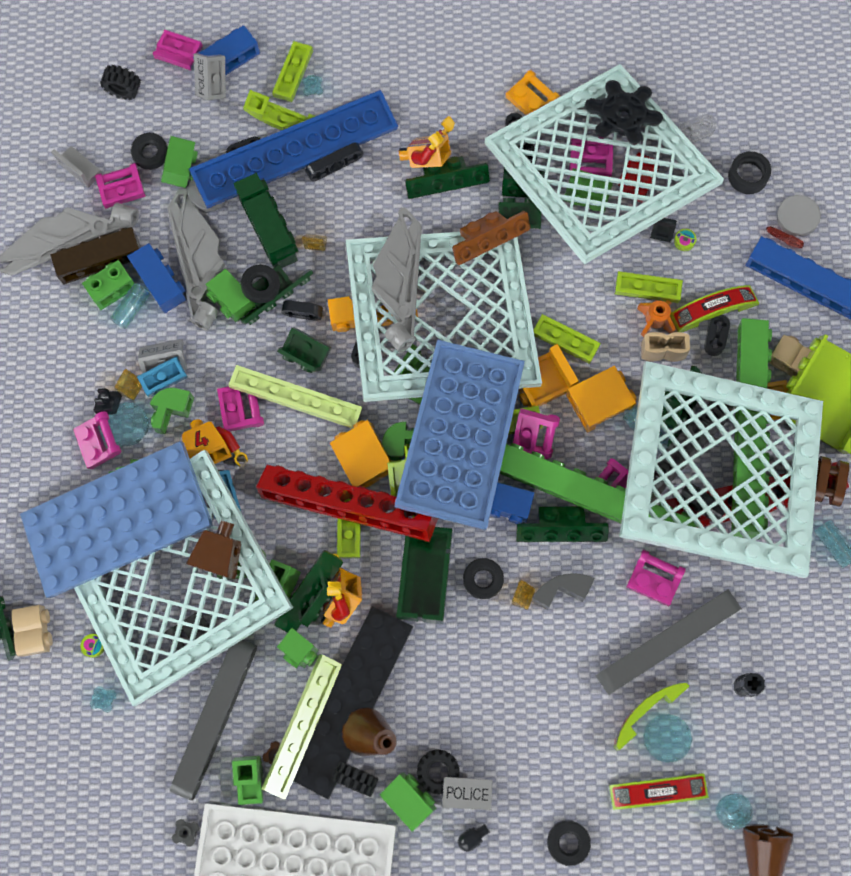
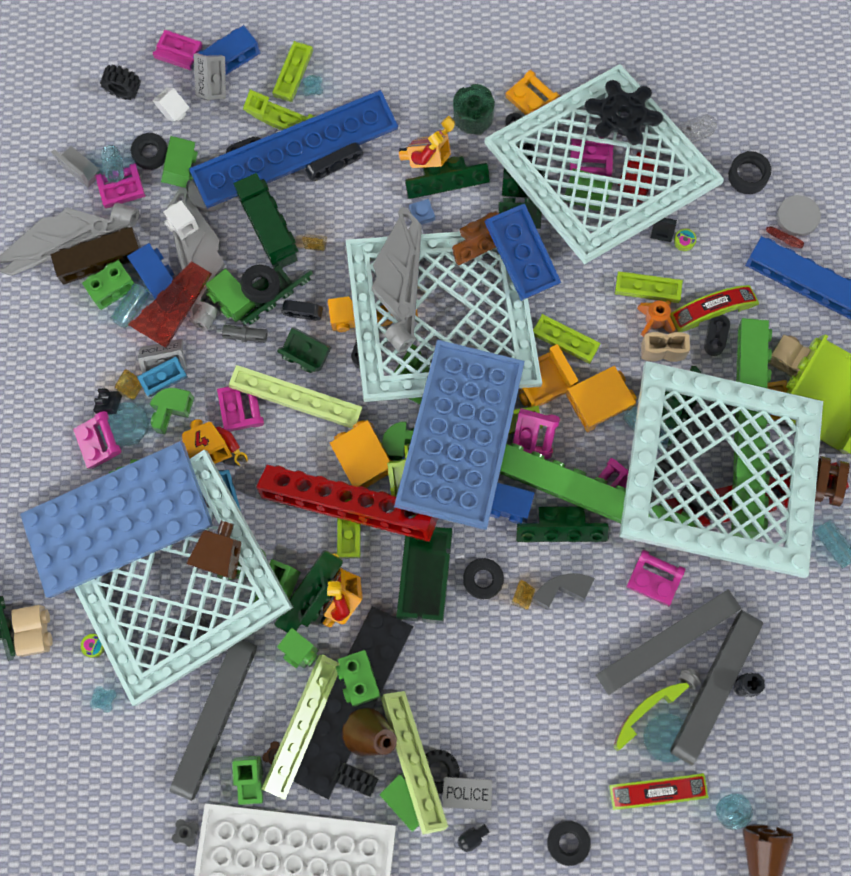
none -> clear light blue axle [101,145,124,183]
none -> clear red wing [128,261,212,348]
none -> white brick [152,87,190,121]
none -> white brick [163,201,199,240]
none -> dark grey pin [222,324,268,343]
none -> bright green brick [336,650,381,707]
none -> yellowish green plate [381,691,448,835]
none -> medium blue plate [409,198,435,225]
none -> clear green brick [453,84,495,135]
none -> blue plate [485,203,561,301]
none -> dark grey beam [670,610,763,765]
none -> light grey plate [678,668,702,690]

